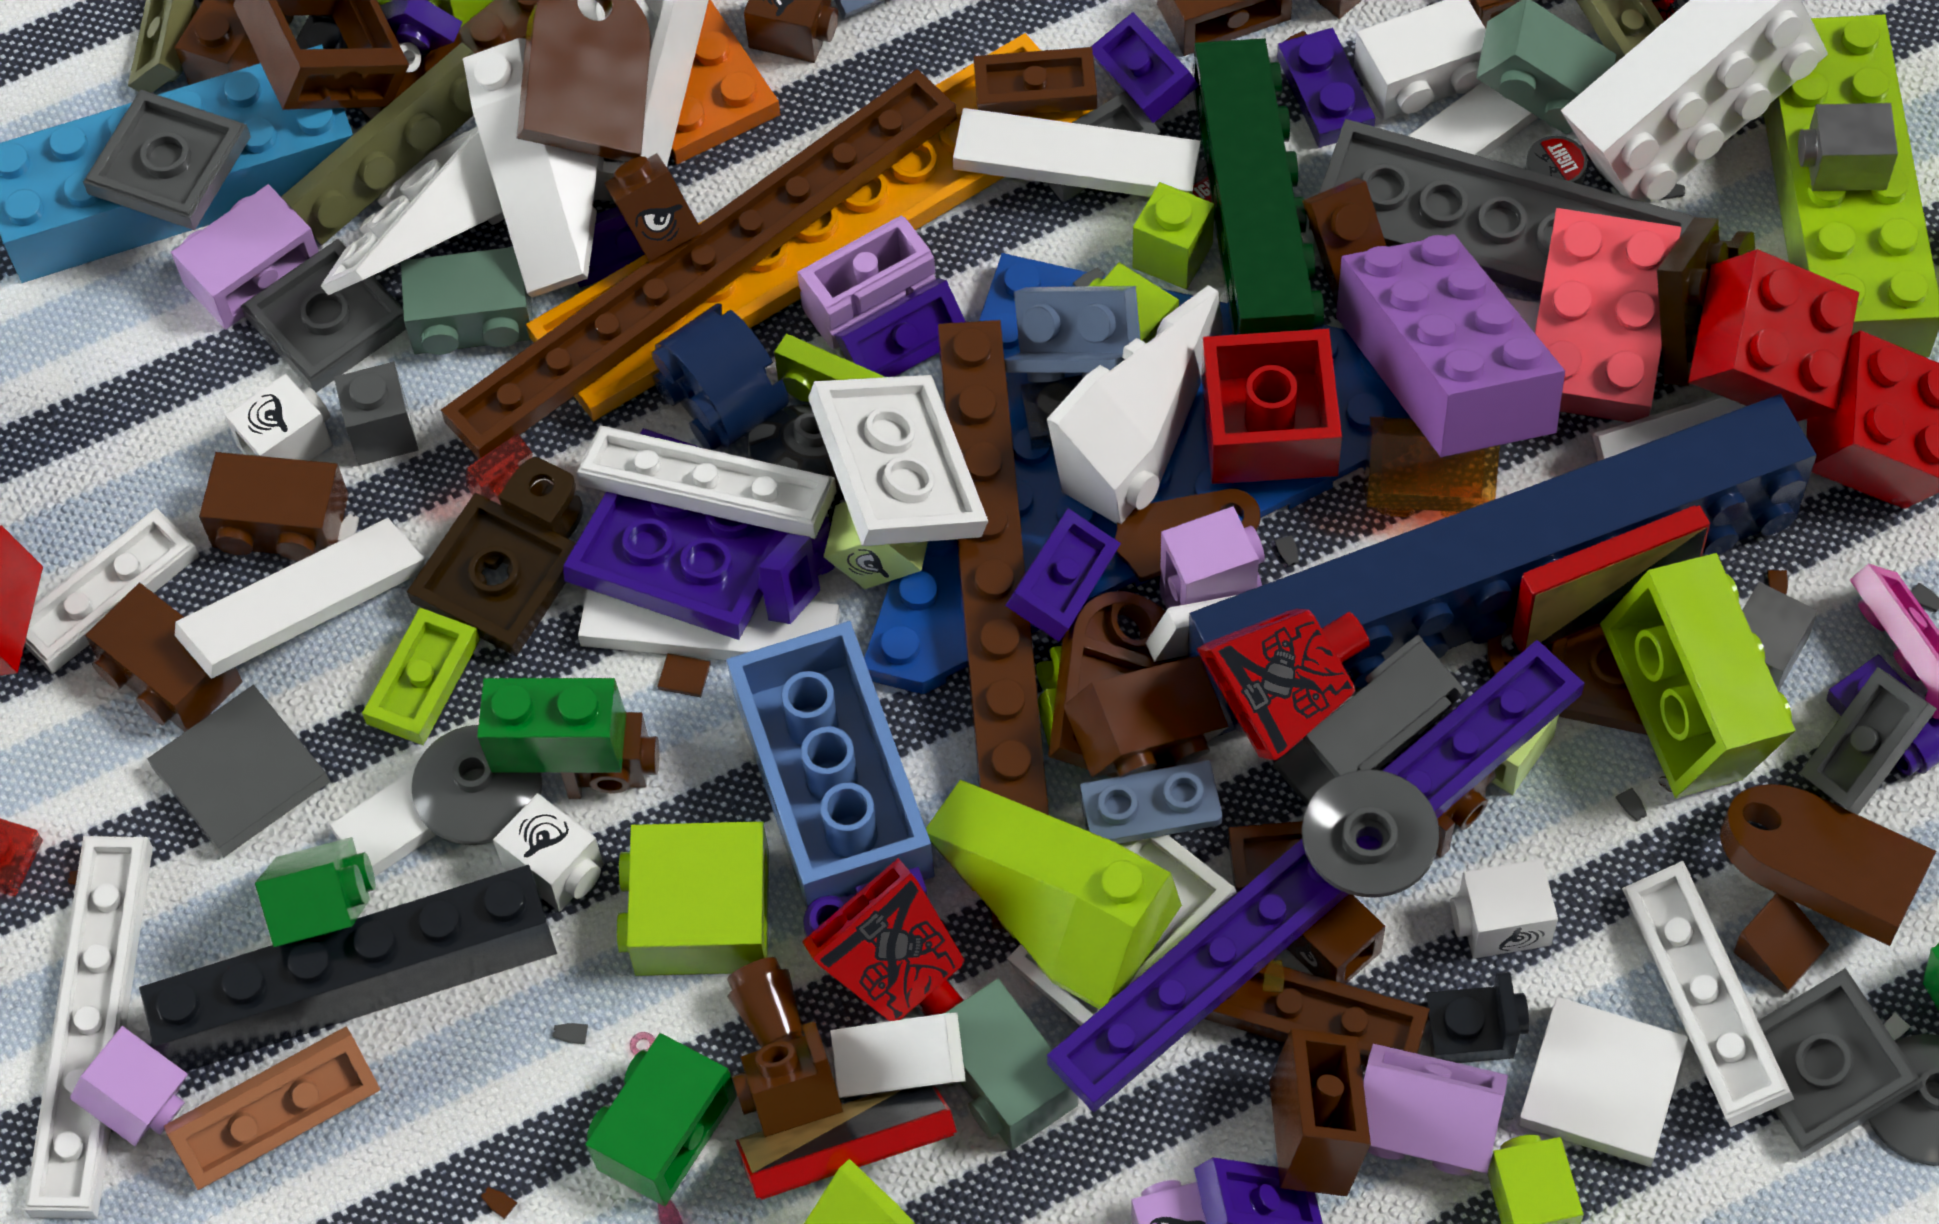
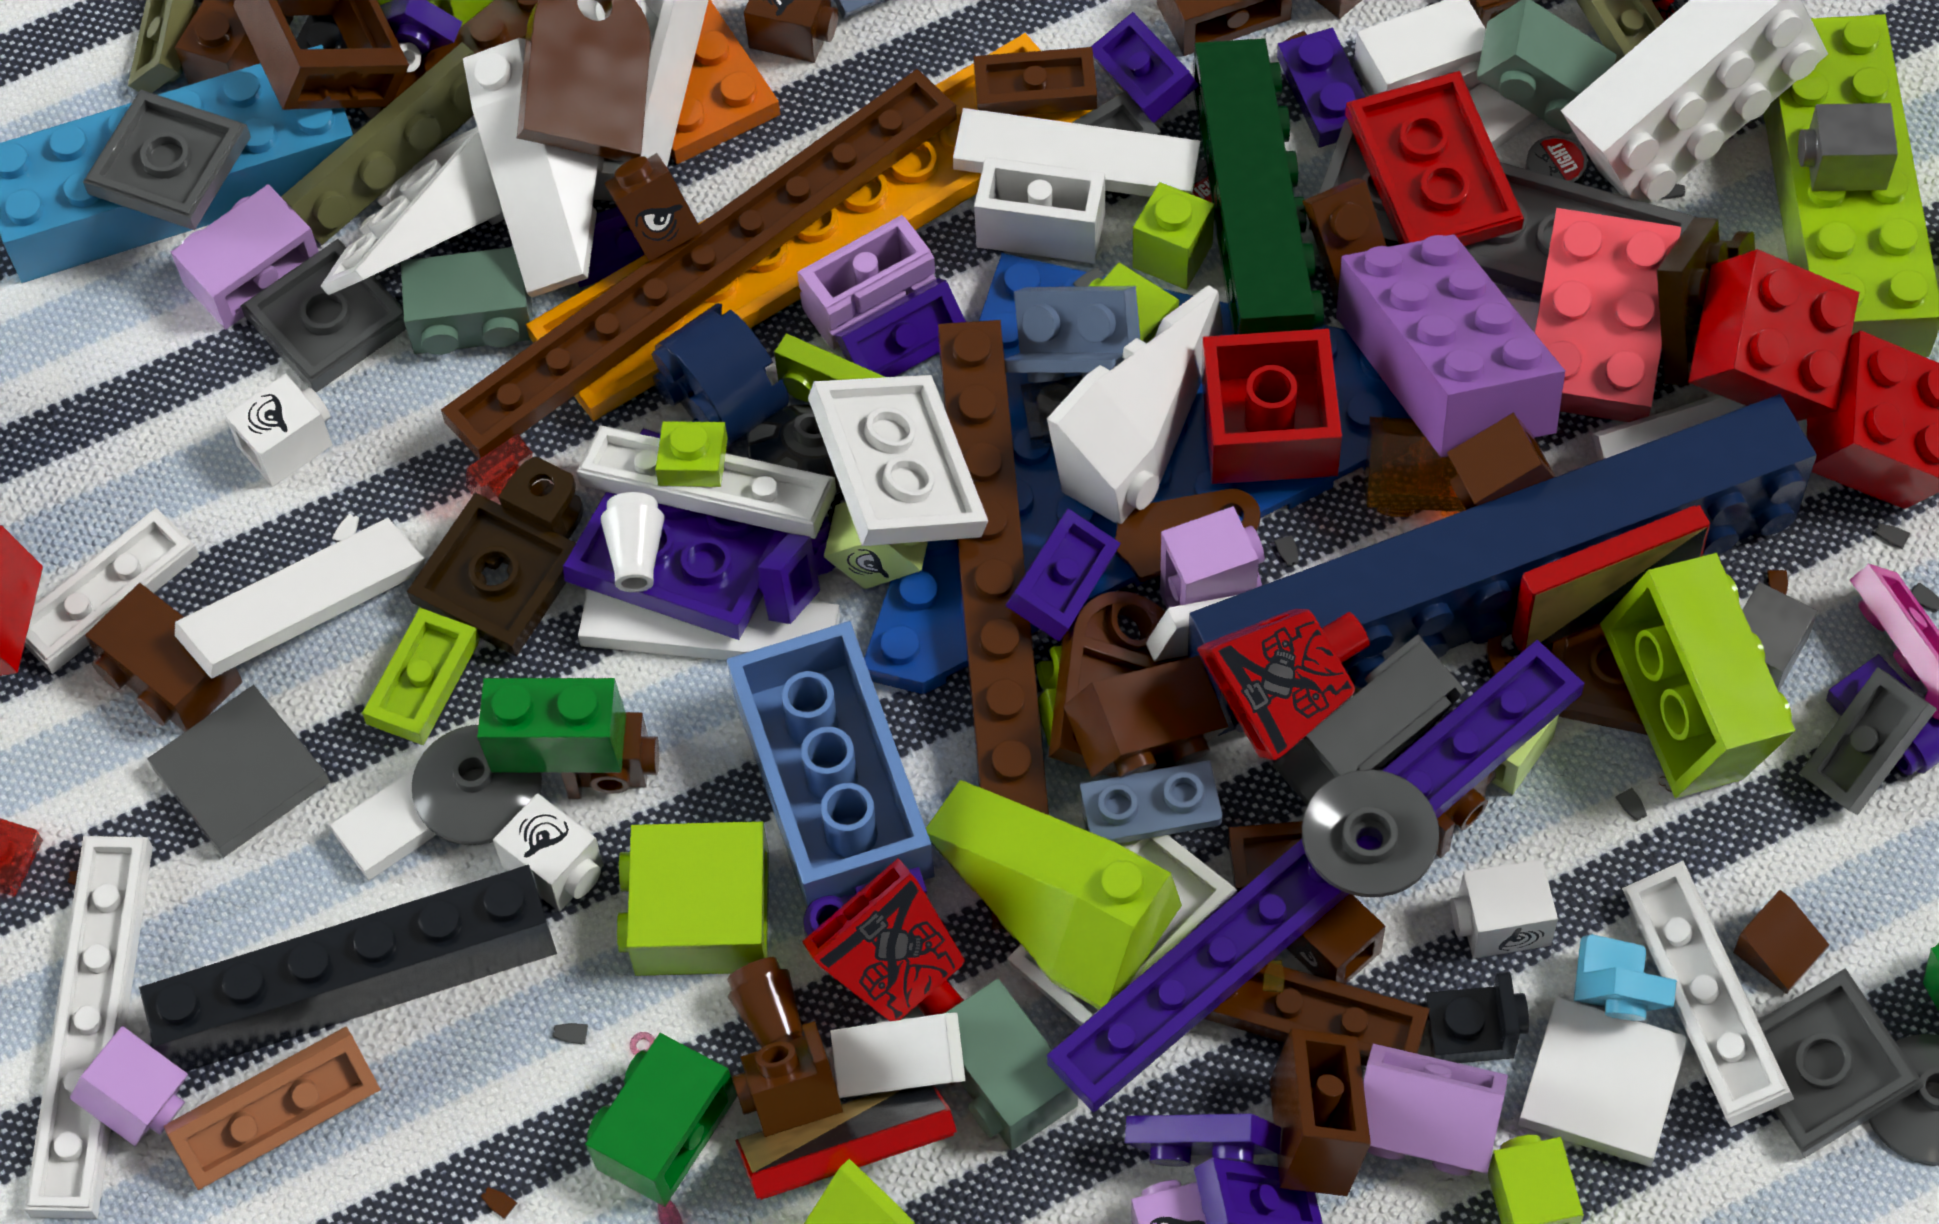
reddish brown brick [199,452,349,561] -> none
green brick [255,837,376,947] -> none
dark grey brick [334,362,419,466] -> none
reddish brown window [657,653,711,698] -> none
reddish brown tile [1720,784,1937,946] -> none
white piece [1884,1013,1911,1041] -> none
none -> white cone [600,492,664,592]
none -> lime plate [655,421,728,487]
none -> white brick [974,157,1105,264]
none -> dark purple plate [1125,1113,1281,1167]
none -> red tile [1345,71,1524,246]
none -> reddish brown brick [1447,412,1556,510]
none -> medium azure bracket [1574,934,1677,1021]
none -> dark grey piece [1875,523,1910,549]

